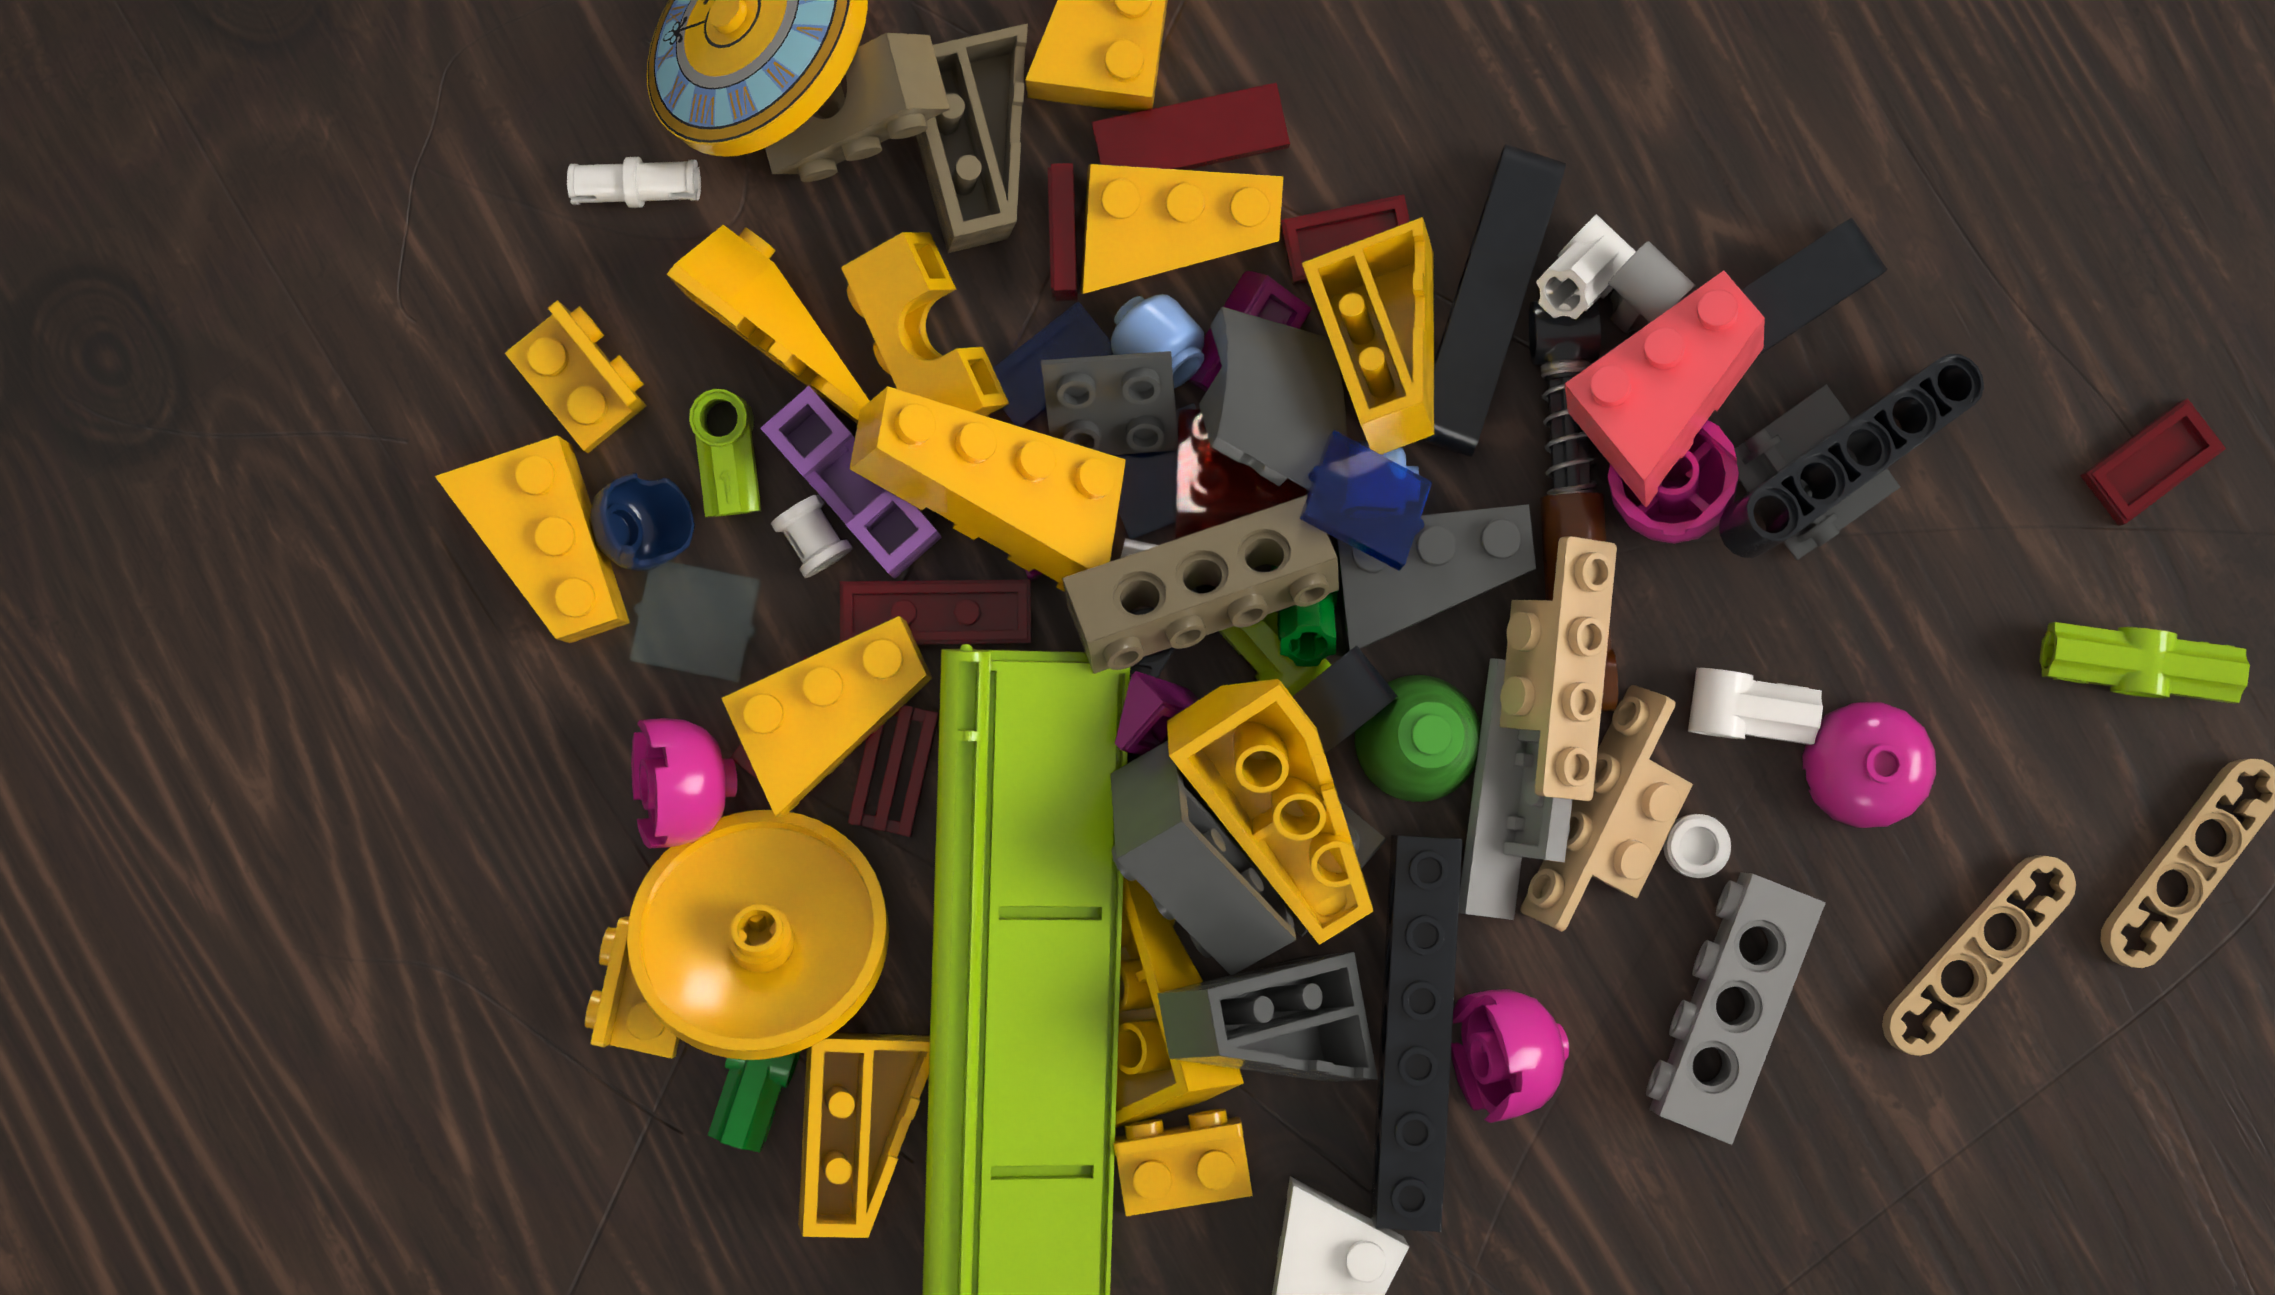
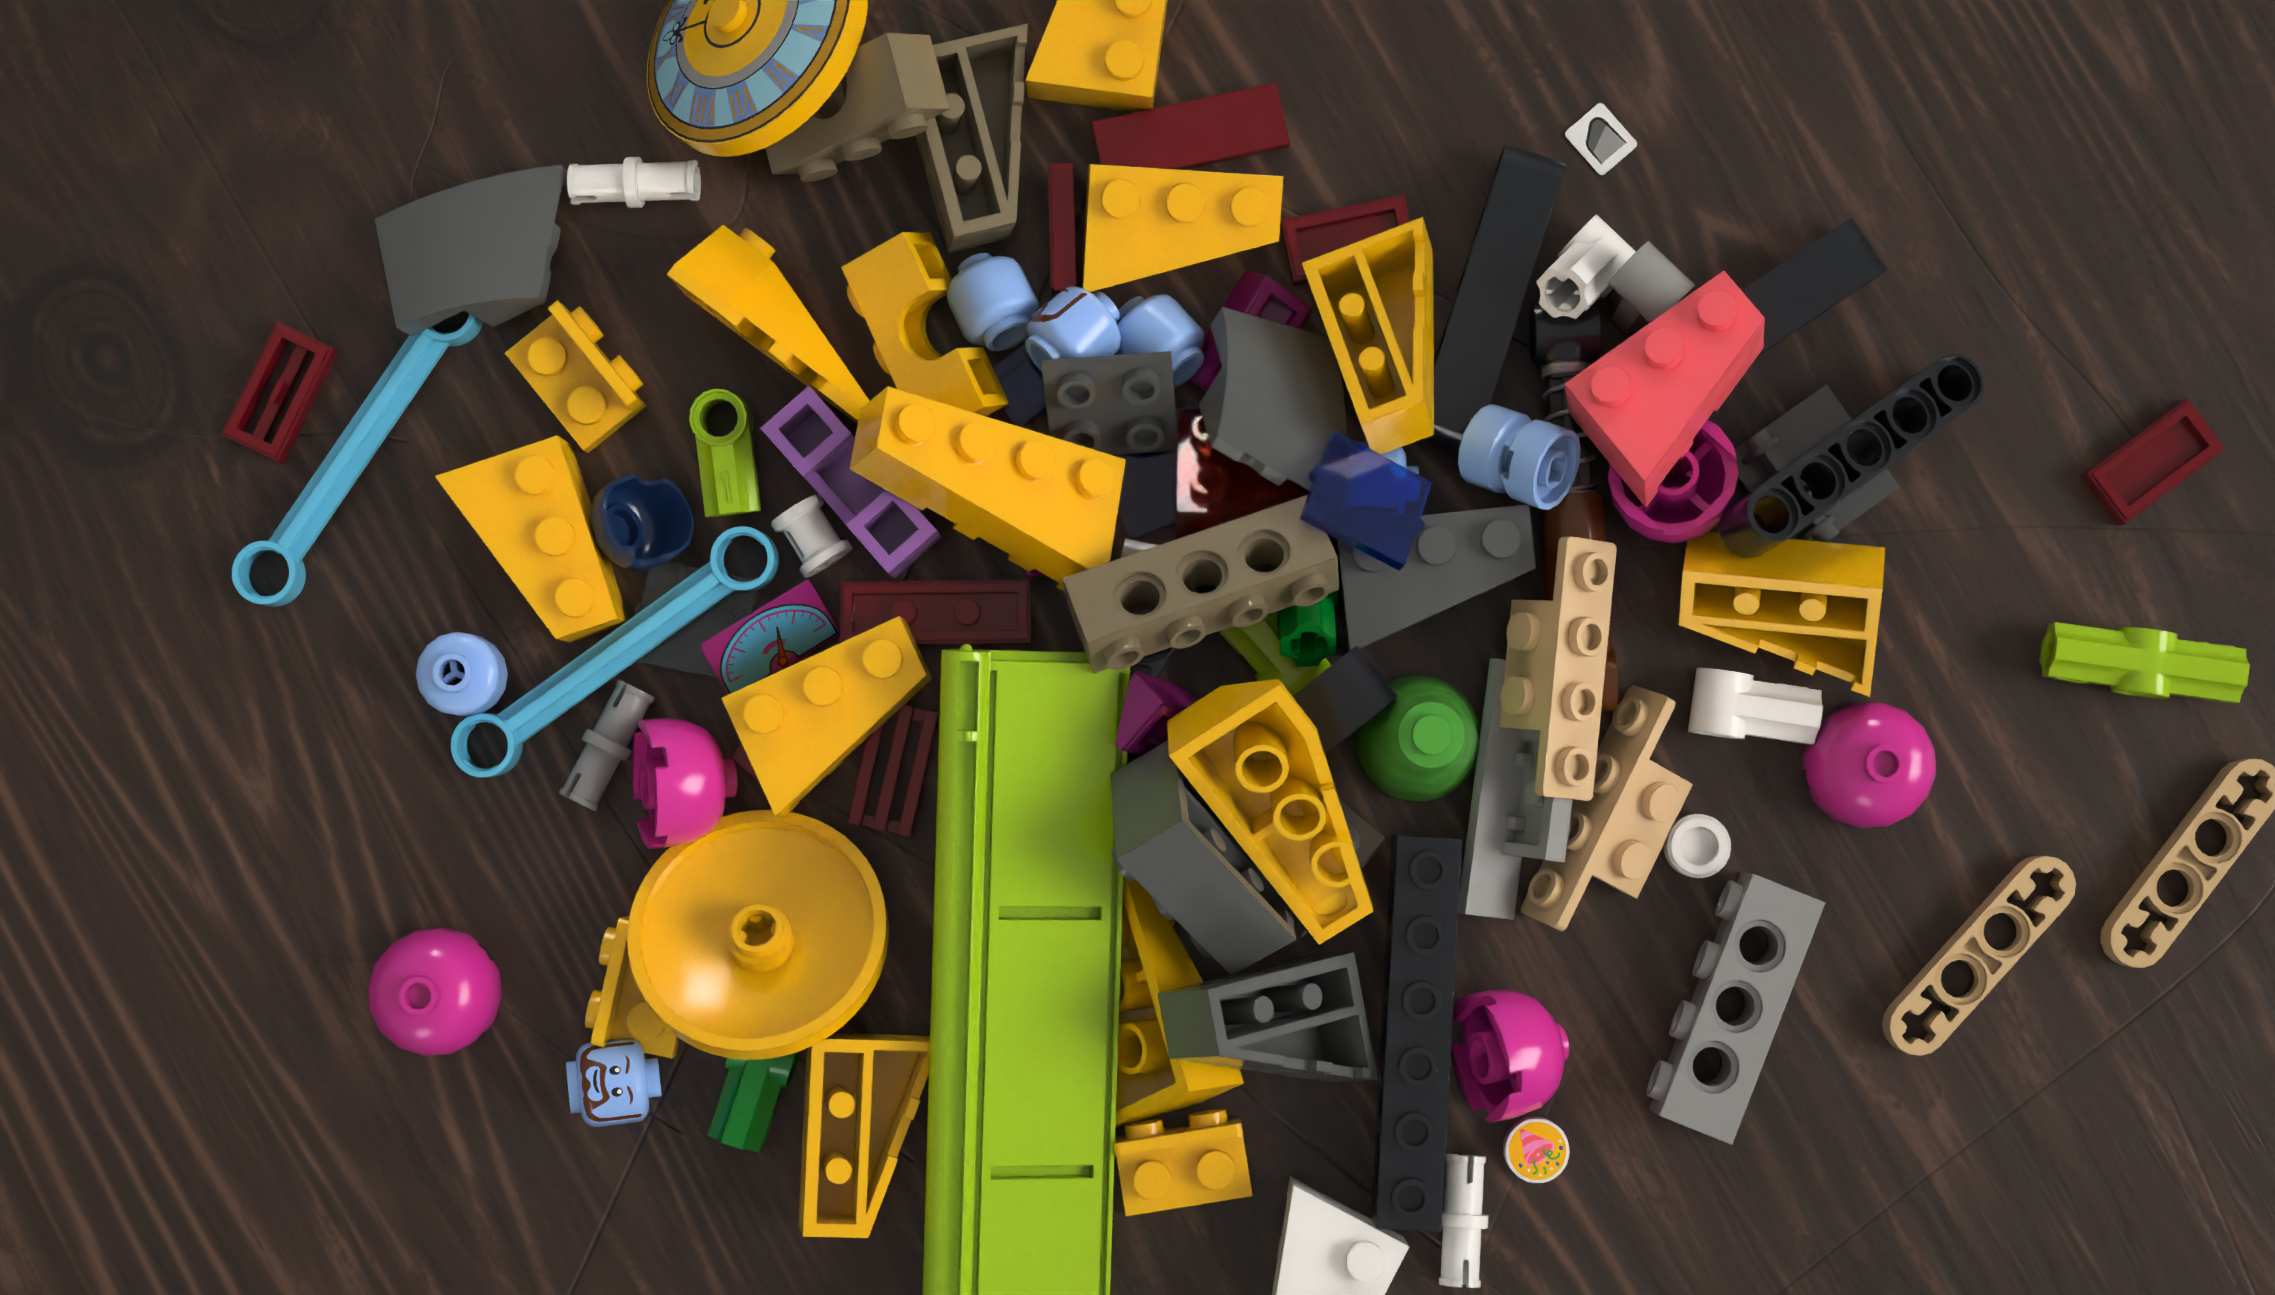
none -> dark red tile [221,321,339,464]
none -> medium azure piece [232,314,483,607]
none -> dark pink cylinder [367,927,502,1056]
none -> dark grey slope [375,165,568,336]
none -> light blue head [416,632,508,717]
none -> medium azure piece [451,526,779,777]
none -> light grey pin [559,679,655,812]
none -> light blue head [566,1038,662,1127]
none -> slope [698,579,840,695]
none -> light blue head [946,253,1039,351]
none -> light blue head [1025,286,1121,371]
none -> white pin [1439,1154,1488,1288]
none -> light blue wheel [1458,404,1581,510]
none -> tile [1503,1116,1570,1183]
none -> white sticker [1565,103,1637,175]
none -> yellow wedge [1679,532,1885,697]

